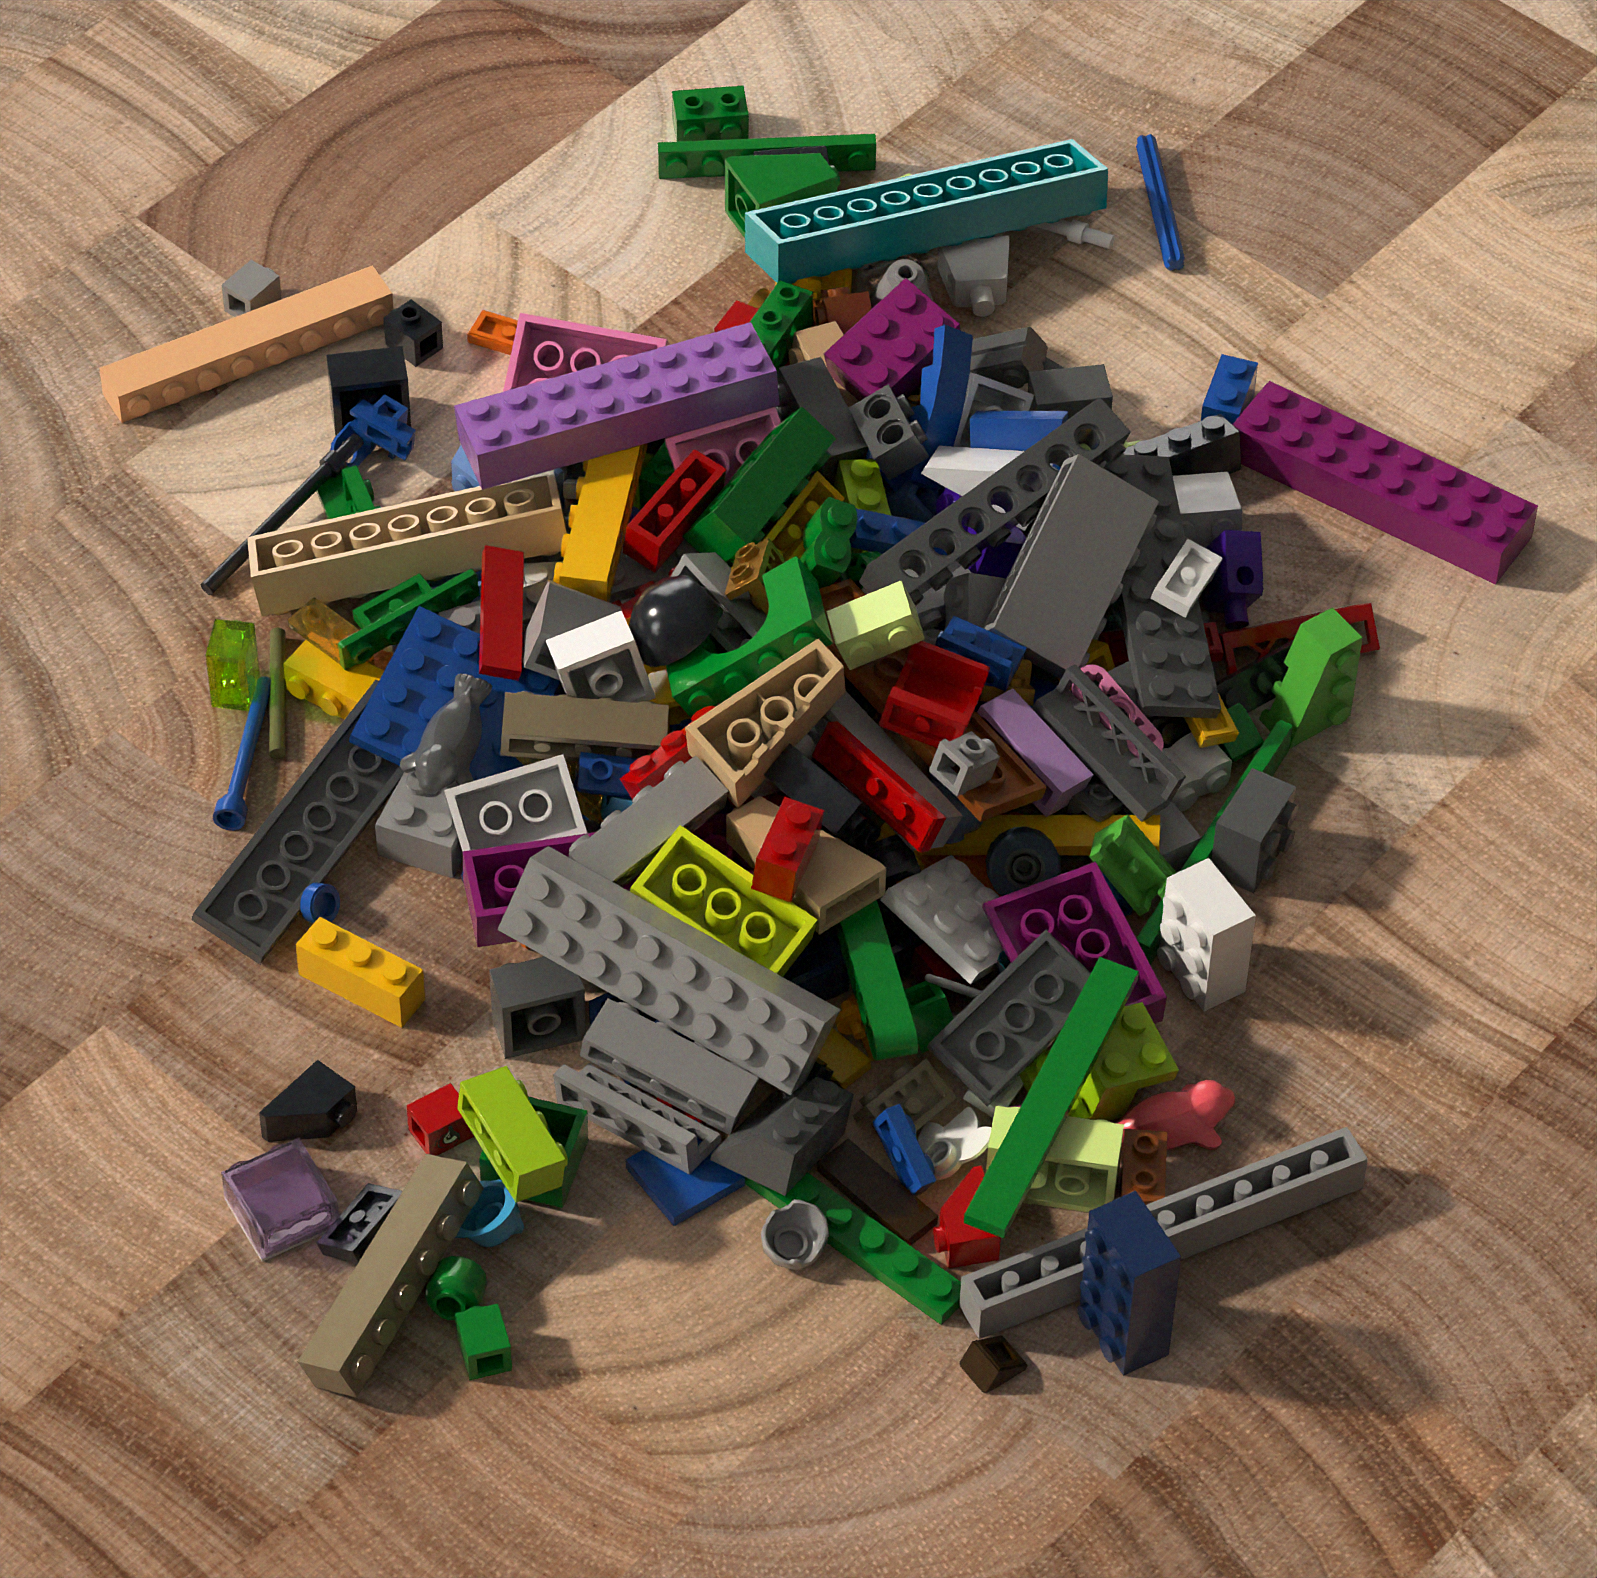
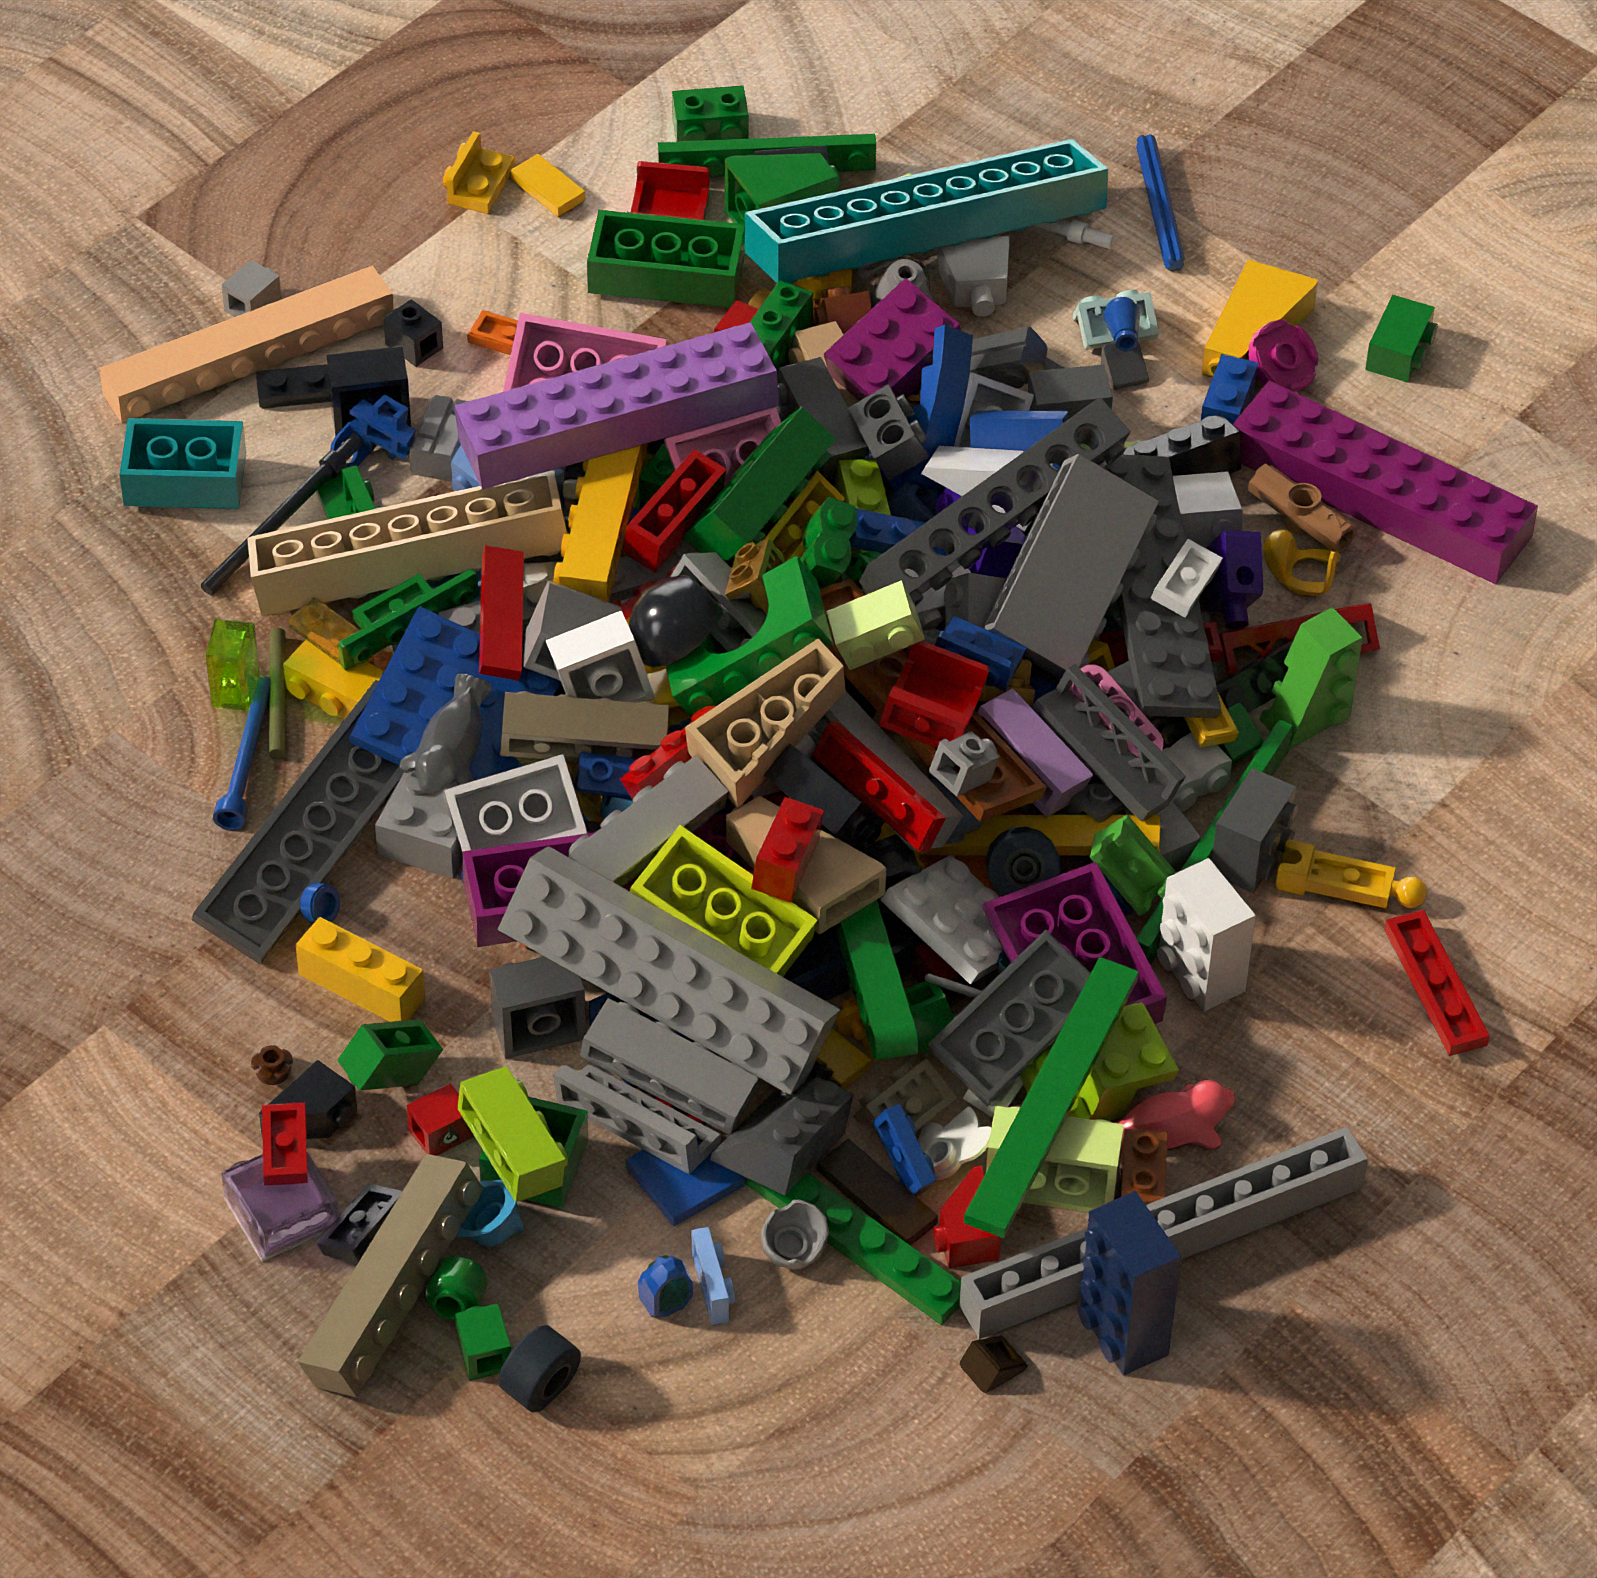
none -> teal brick [119,418,246,509]
none -> reddish brown plate [251,1045,293,1085]
none -> black hinge [255,364,330,409]
none -> red plate [262,1102,308,1186]
none -> green brick [337,1019,444,1091]
none -> light grey brick [410,395,469,482]
none -> yellow bracket [443,131,515,214]
none -> black wheel [499,1325,581,1413]
none -> yellow tile [510,154,586,217]
none -> green brick [587,209,745,308]
none -> red panel [627,161,710,220]
none -> blue rock [638,1255,693,1317]
none -> light blue plate [691,1227,735,1325]
none -> light aqua bracket [1072,290,1159,350]
none -> dark grey slope [1101,342,1149,390]
none -> blue cone [1103,297,1141,351]
none -> yellow slope [1202,259,1318,377]
none -> medium nougat piece [1248,463,1357,554]
none -> dark pink tile [1249,319,1318,393]
none -> yellow piece [1263,530,1341,596]
none -> yellow plate [1276,840,1427,908]
none -> green brick [1365,295,1438,383]
none -> red plate [1384,910,1490,1056]

